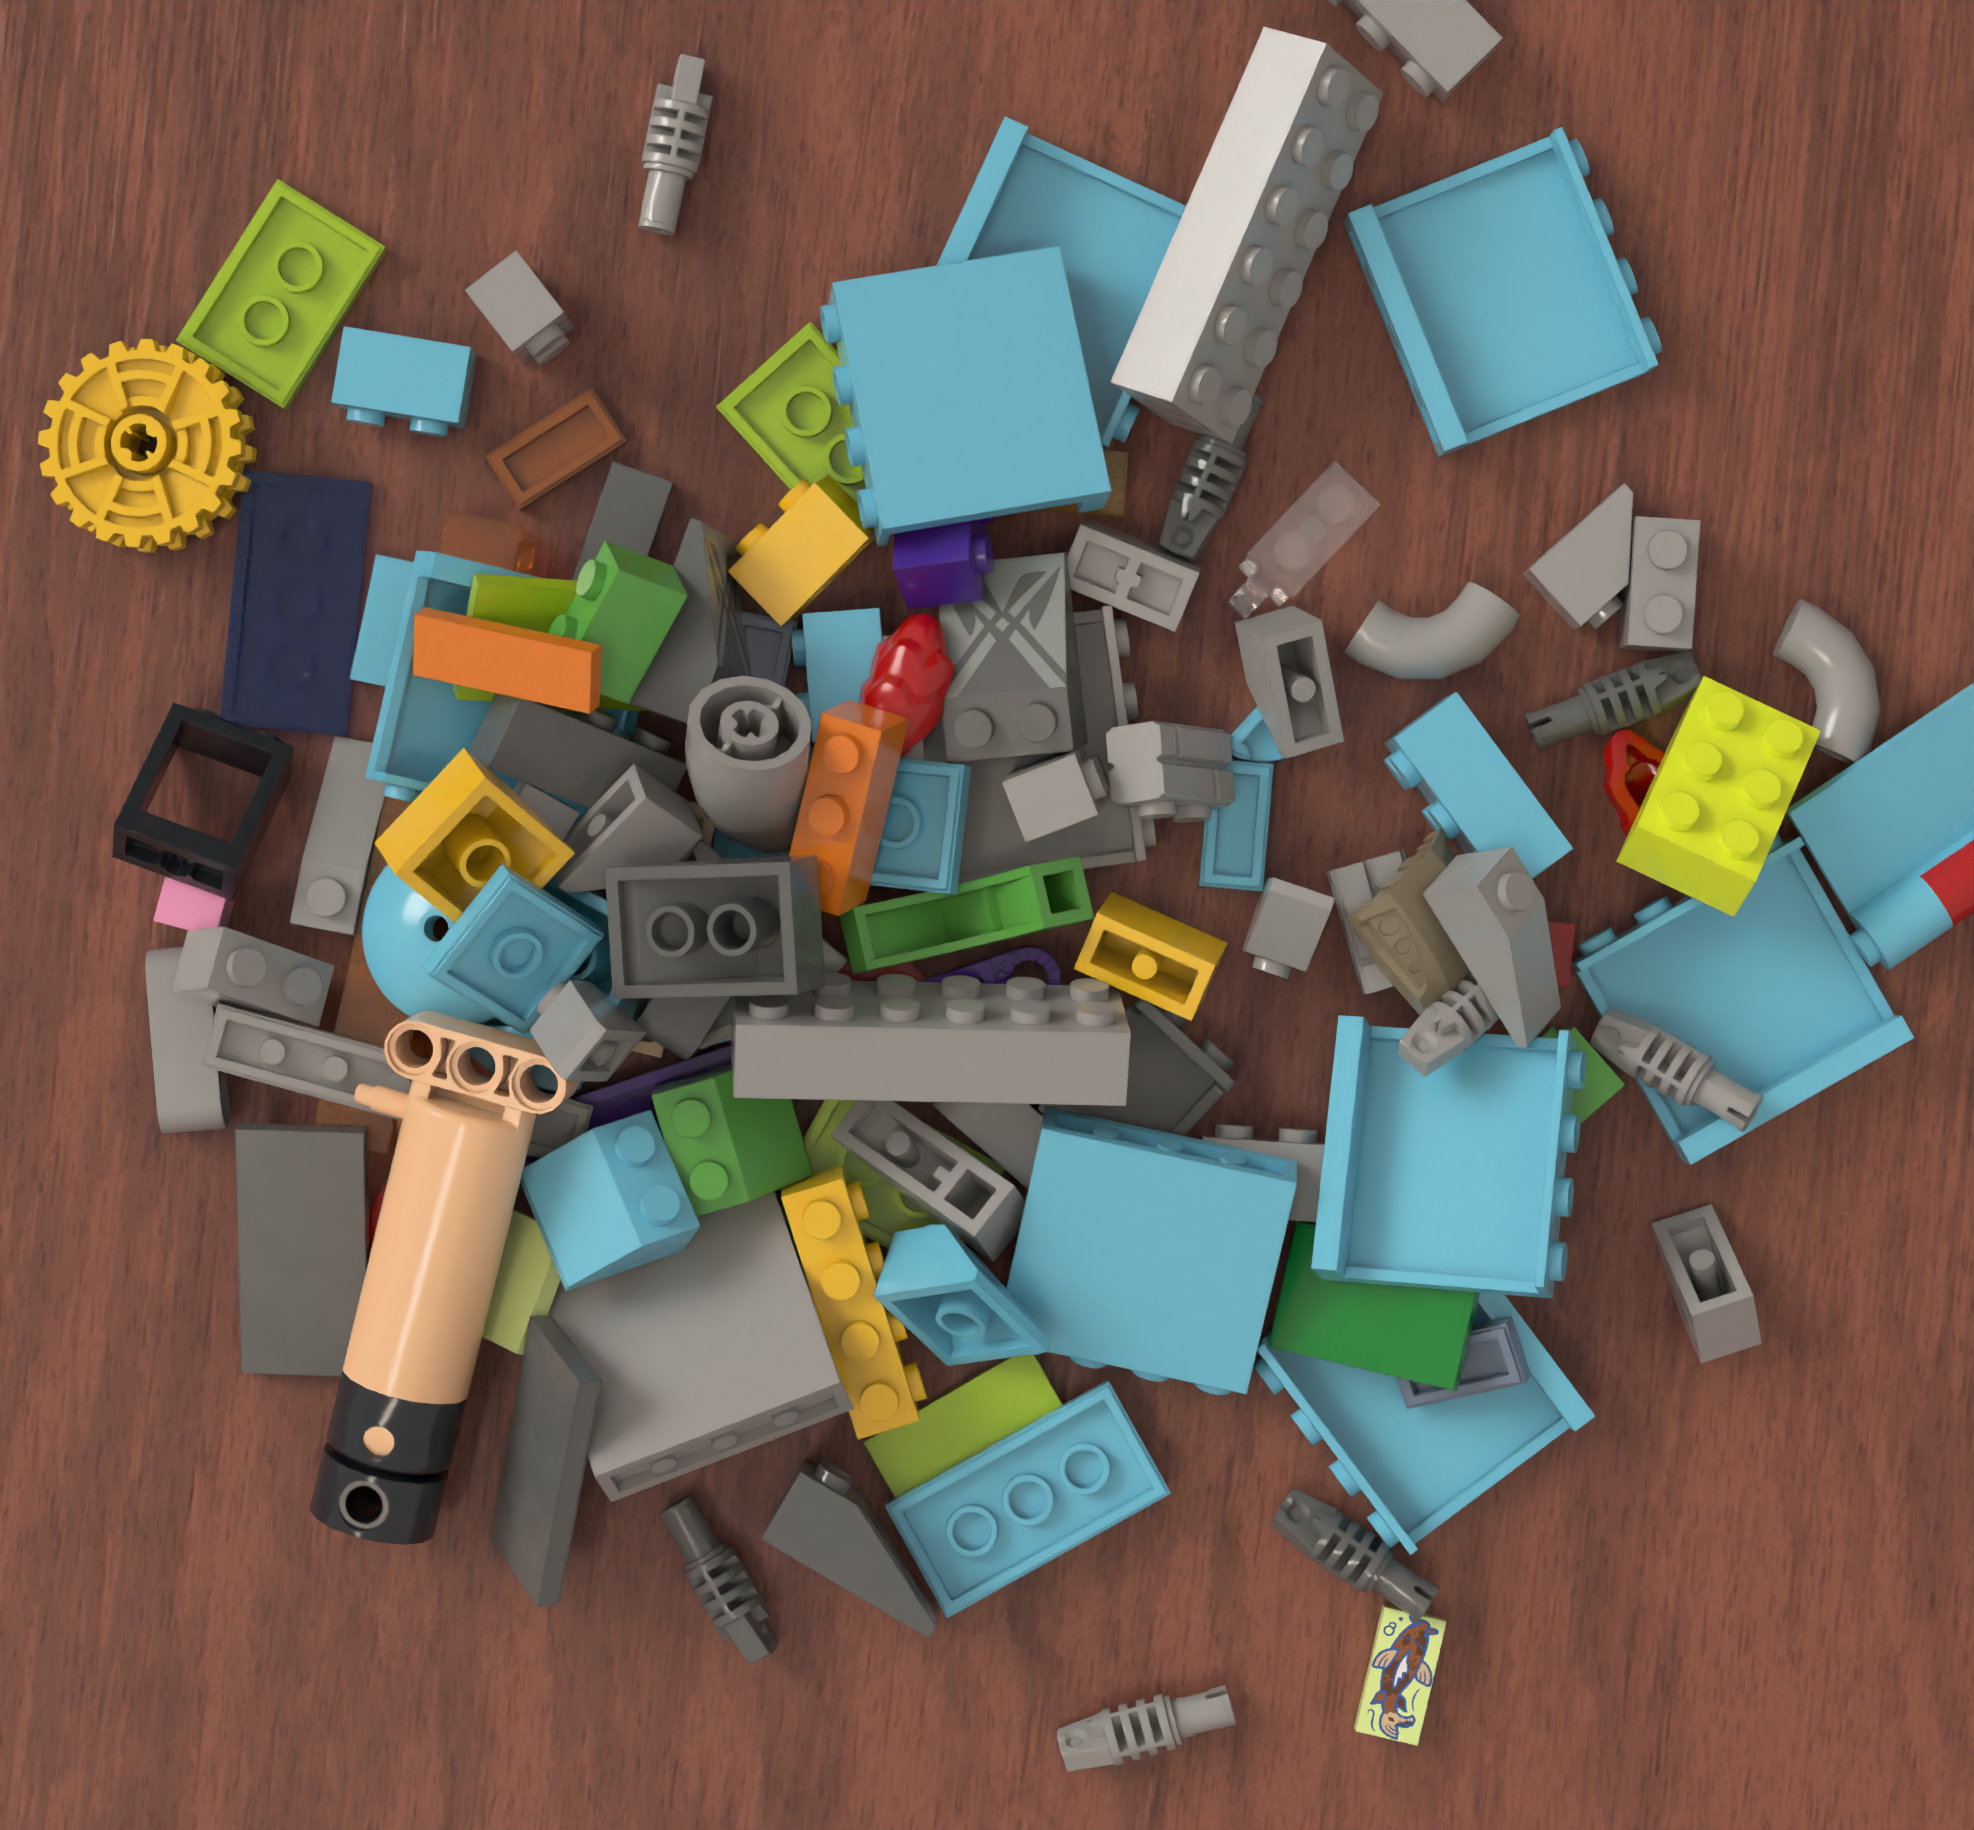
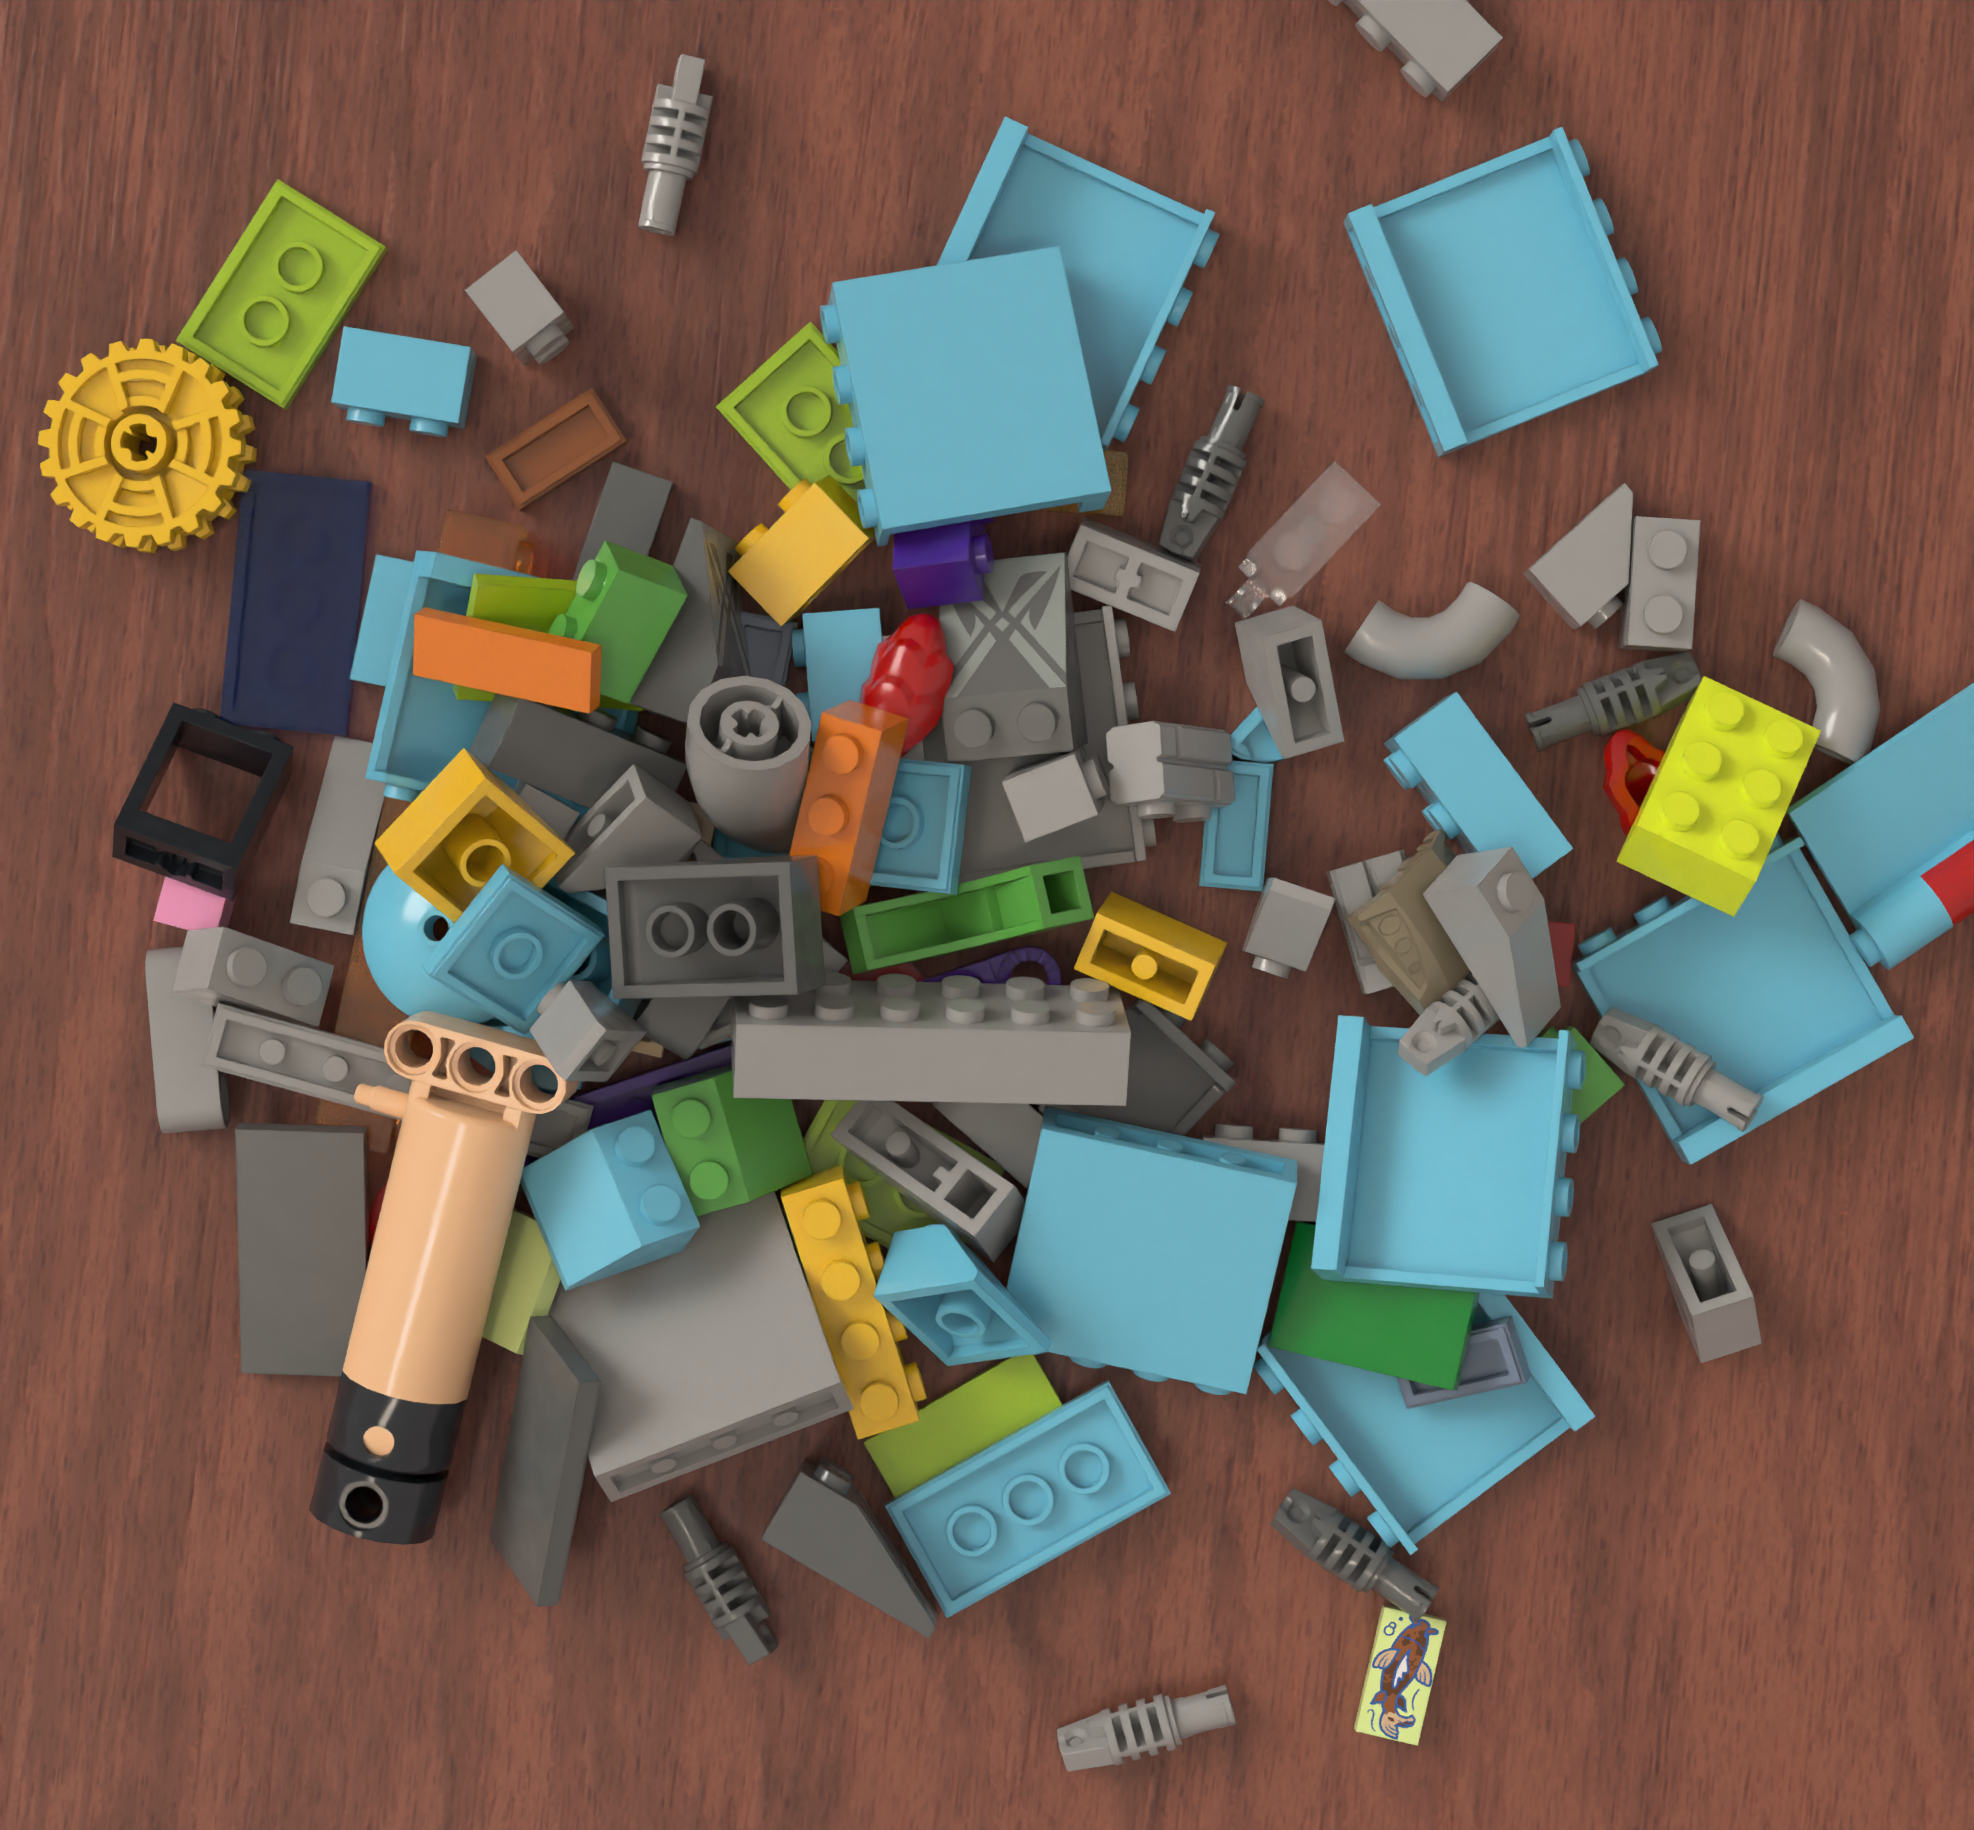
light grey brick [1110,27,1383,444] -> none

